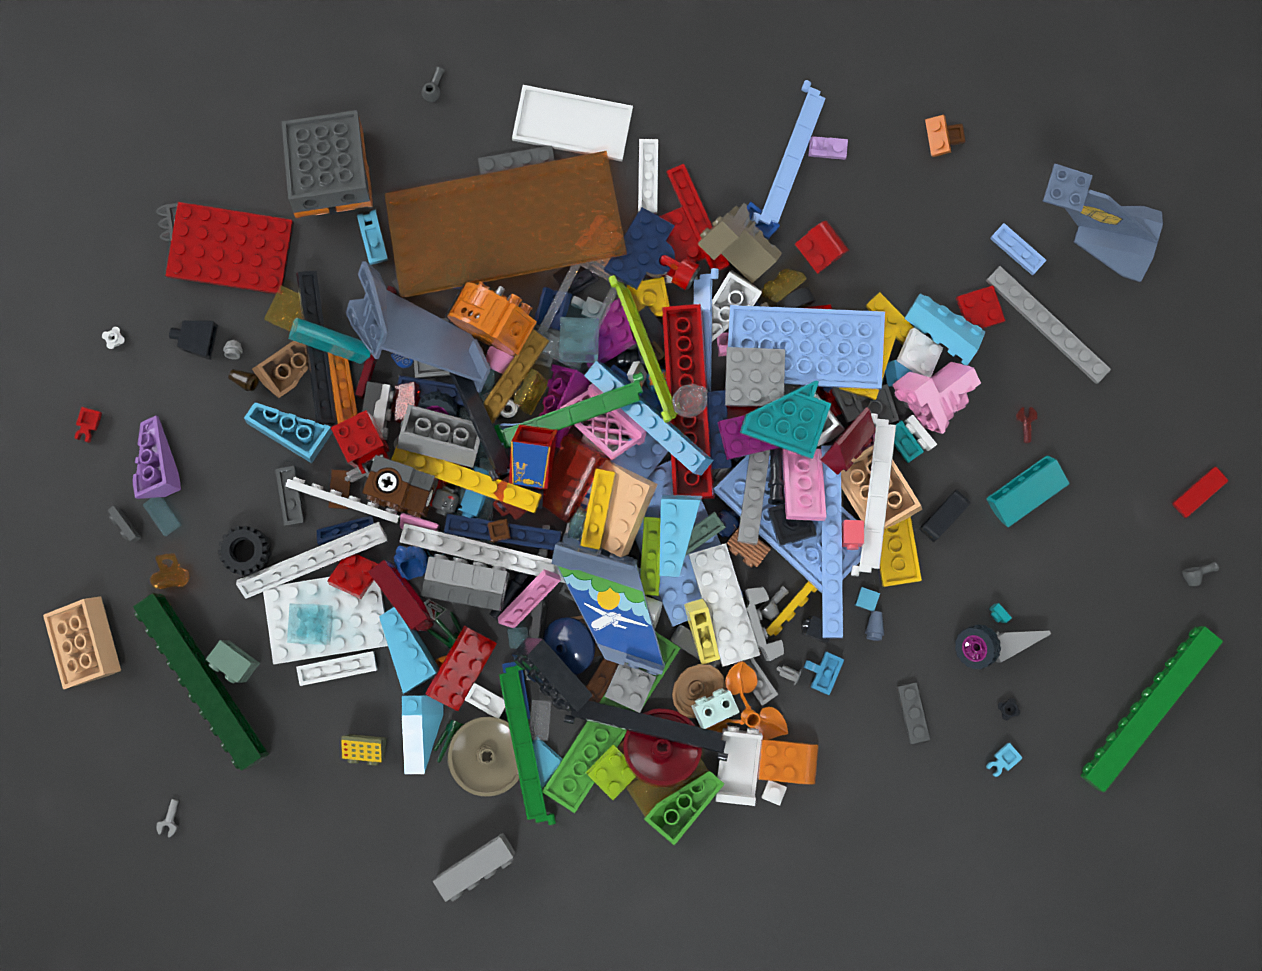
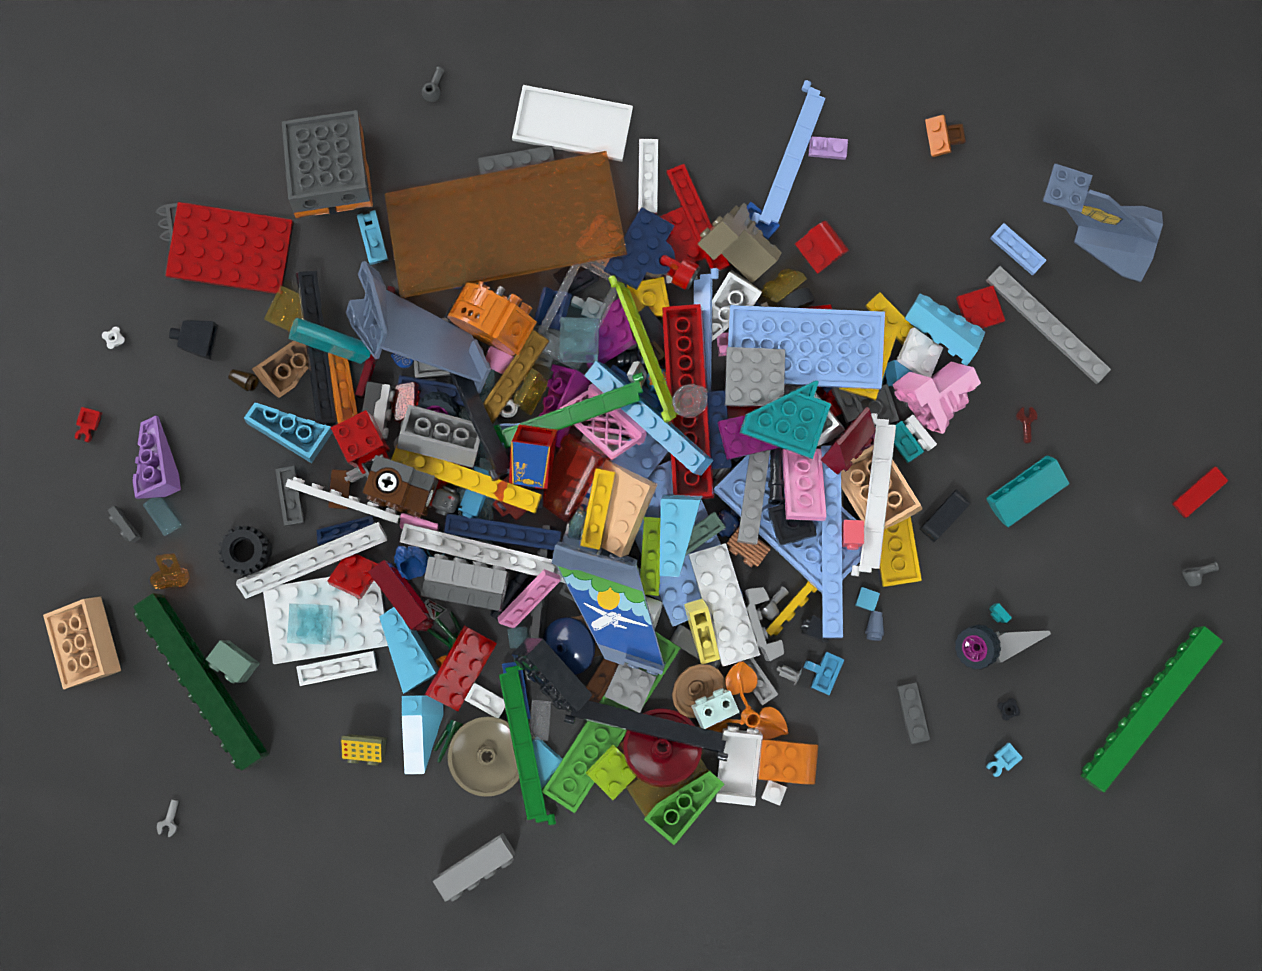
light grey plate [223,340,243,359] -> none
reddish brown tile [488,519,511,542] -> none

